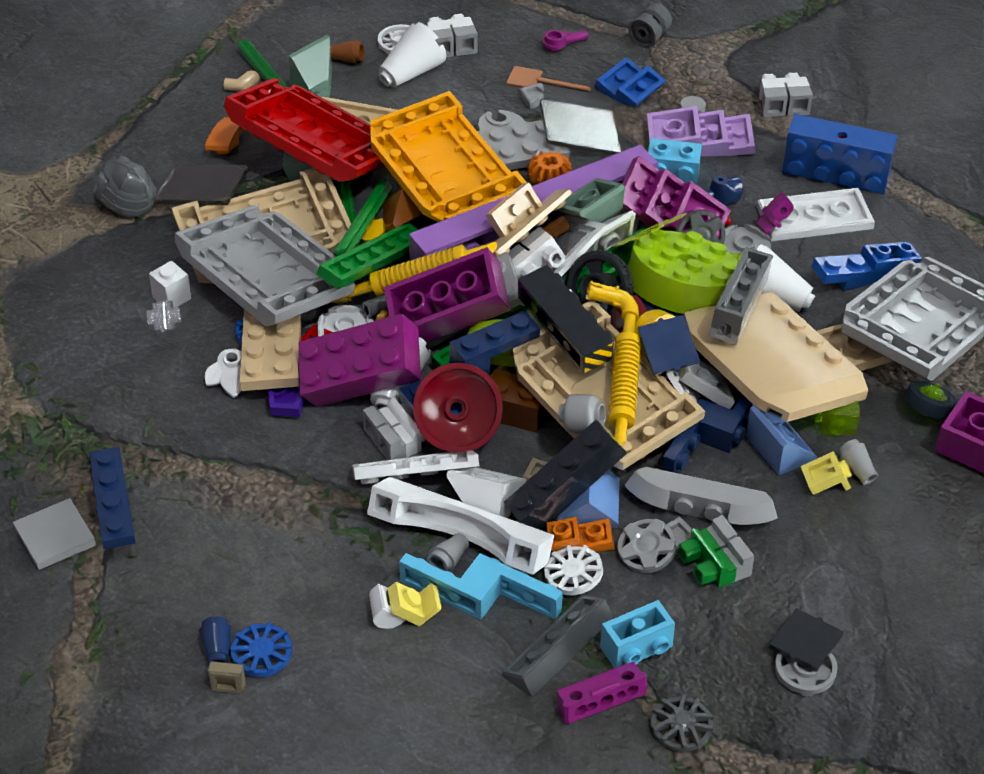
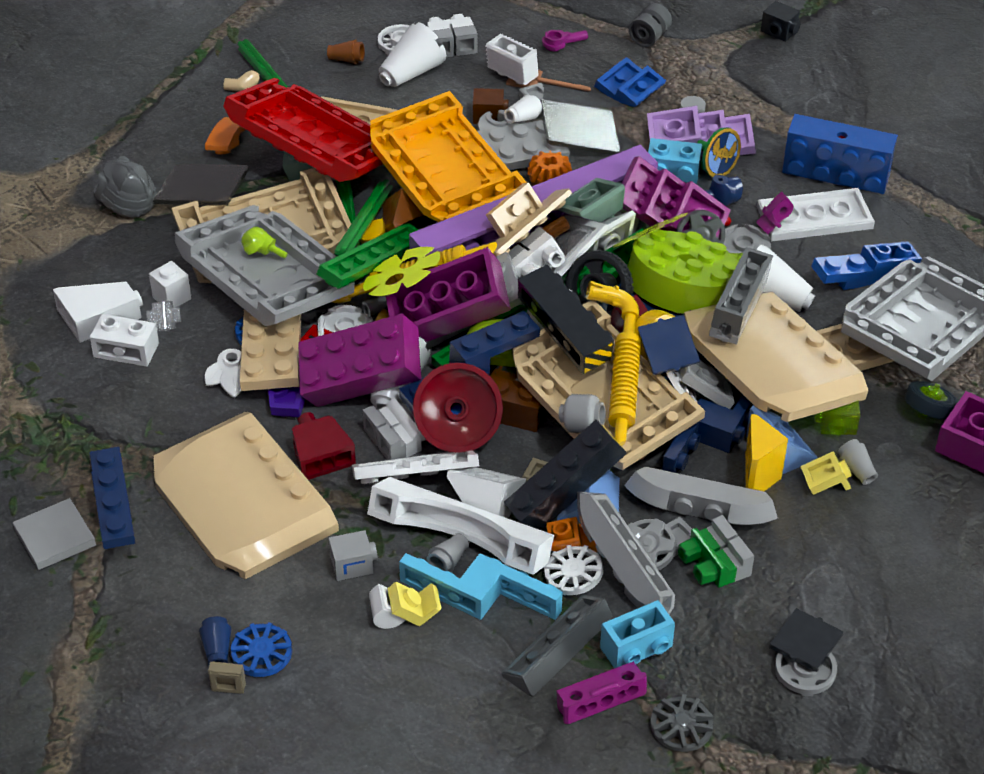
slope [288,35,332,98] -> none
light grey hips [759,72,813,117] -> none
none -> white slope [53,282,143,343]
none -> white brick [90,314,159,367]
none -> tan slope [154,412,339,579]
none -> lime piece [241,226,288,259]
none -> dark red torso [292,412,356,480]
none -> light grey brick [329,530,378,581]
none -> neon yellow piece [363,247,440,296]
none -> reddish brown brick [473,88,509,124]
none -> white brick [485,34,538,85]
none -> white cone [504,95,542,124]
none -> light grey brick [577,492,675,614]
none -> shield [697,127,741,177]
none -> yellow slope [745,414,788,492]
none -> black brick [761,1,801,42]

